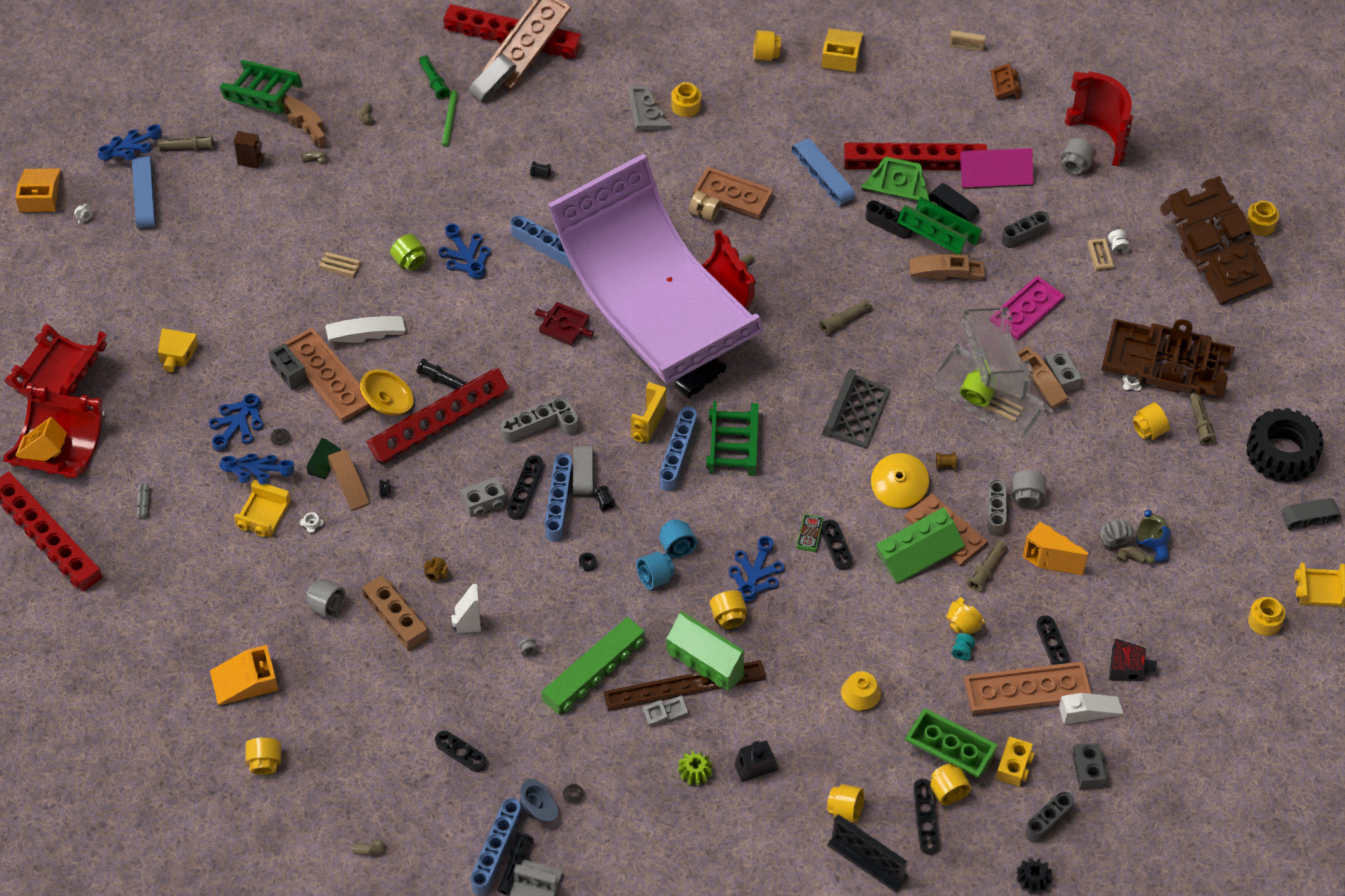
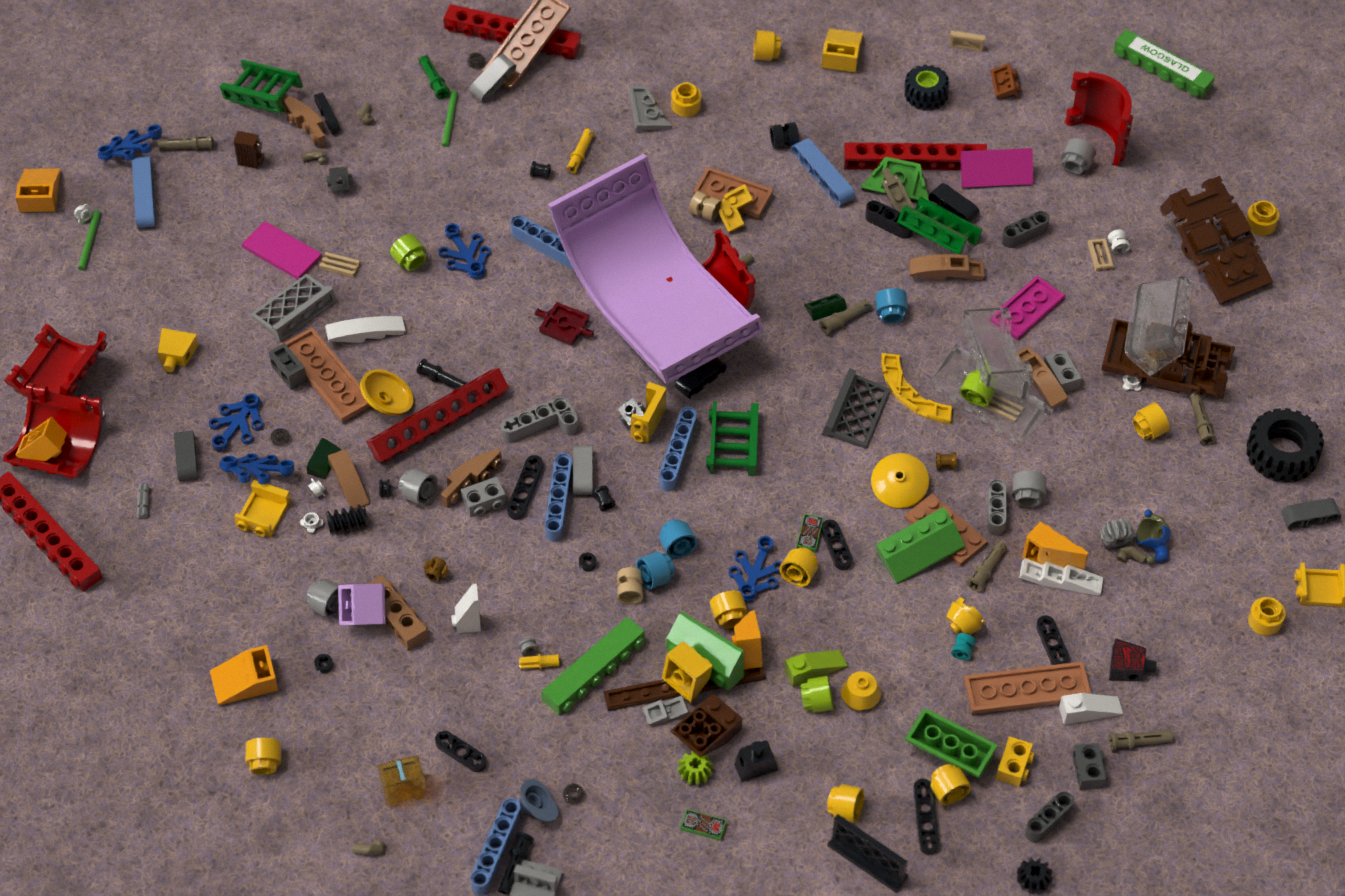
none -> bright green bar [78,210,101,270]
none -> dark grey beam [174,430,198,481]
none -> dark pink tile [242,221,322,280]
none -> light grey fence [250,273,337,342]
none -> white plate [308,478,326,498]
none -> black beam [314,92,340,134]
none -> black bush [314,654,333,674]
none -> black piece [326,504,369,534]
none -> dark grey brick [327,166,353,194]
none -> lavender slope [338,584,386,625]
none -> clear yellow container [378,755,427,806]
none -> light grey piece [399,468,438,506]
none -> medium nougat slope [440,449,502,508]
none -> clear smoke plate [468,52,485,69]
none -> yellow axle [519,654,559,670]
none -> yellow pin [566,129,594,174]
none -> tan wheel [617,567,643,604]
none -> brick [618,398,646,428]
none -> yellow slope [662,641,713,703]
none -> reddish brown slope [670,694,743,757]
none -> tile [680,809,726,841]
none -> yellow plate [719,184,754,233]
none -> light orange slope [731,610,762,669]
none -> black wheel [770,122,799,148]
none -> yellow piece [779,548,818,587]
none -> lime slope [784,650,848,687]
none -> lime piece [800,675,834,713]
none -> dark green slope [804,293,847,321]
none -> dark azure piece [875,288,908,323]
none -> yellow tile [881,353,952,424]
none -> dark tan hinge [882,168,914,212]
none -> black wheel [904,64,949,111]
none -> white slope [1019,558,1103,595]
none -> dark tan pin [1108,730,1173,751]
none -> bright green brick [1113,29,1215,99]
none -> clear windscreen [1124,276,1193,376]

